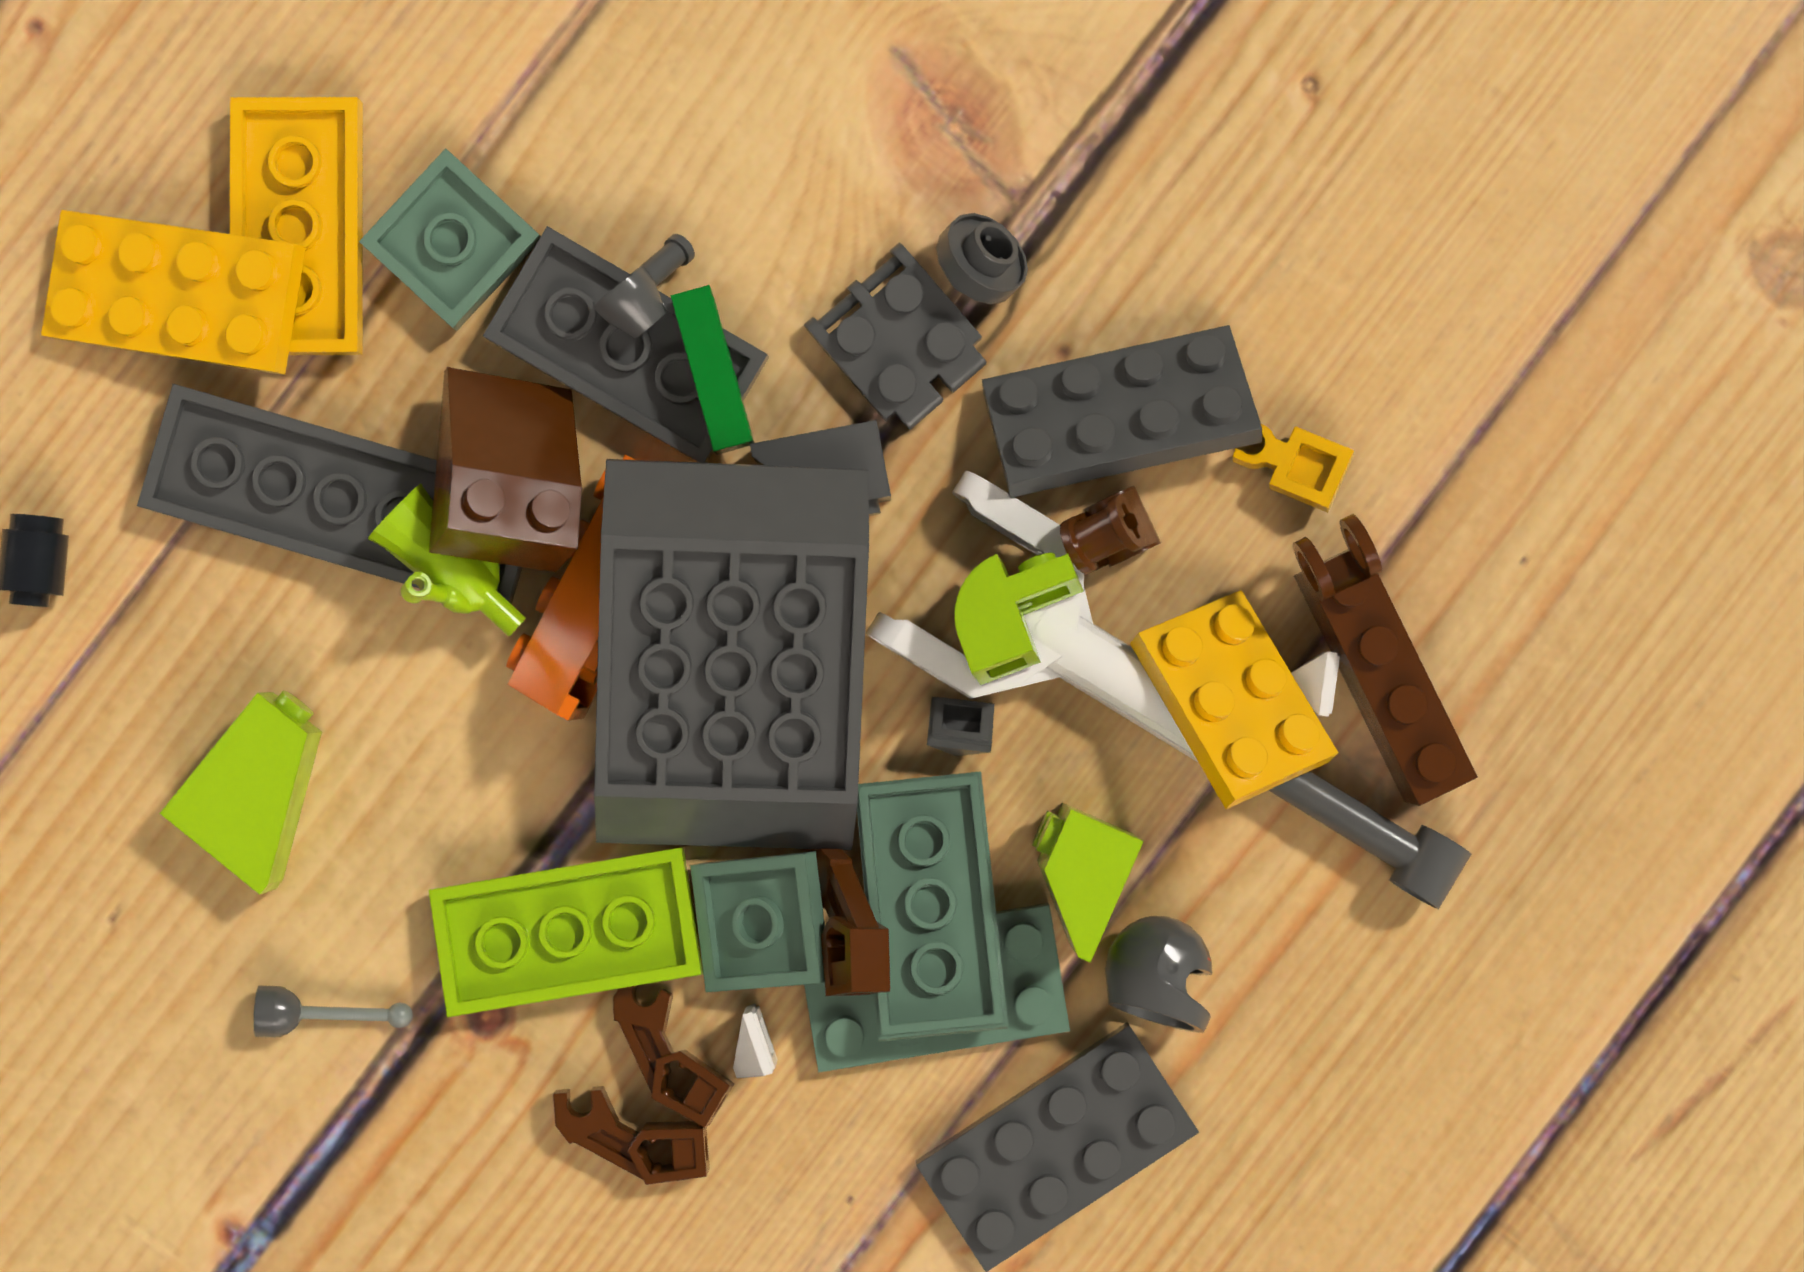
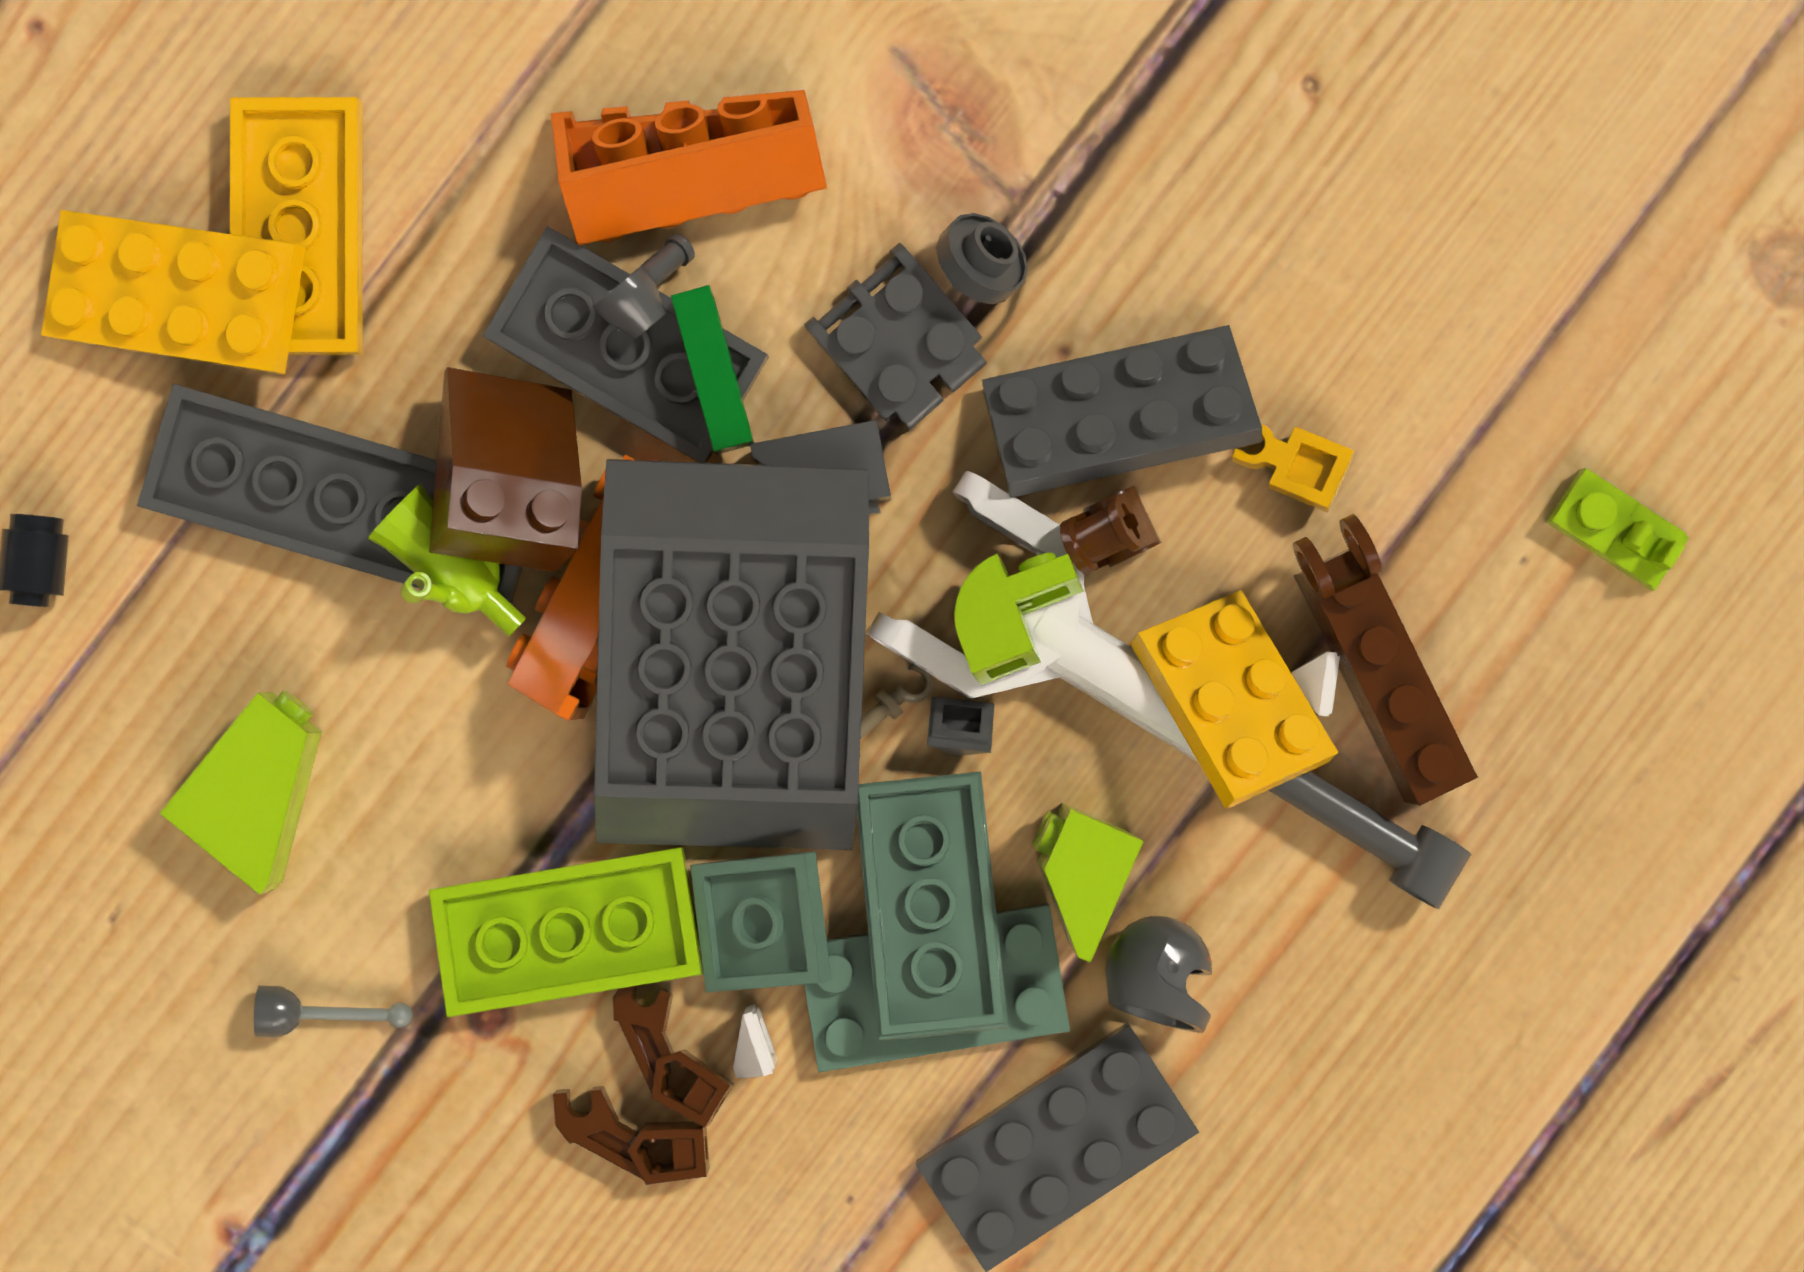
sand green plate [359,148,541,331] -> none
reddish brown piece [809,849,890,996] -> none
none -> orange wedge [551,90,827,246]
none -> dark tan hand [860,664,933,740]
none -> lime plate [1546,468,1689,591]

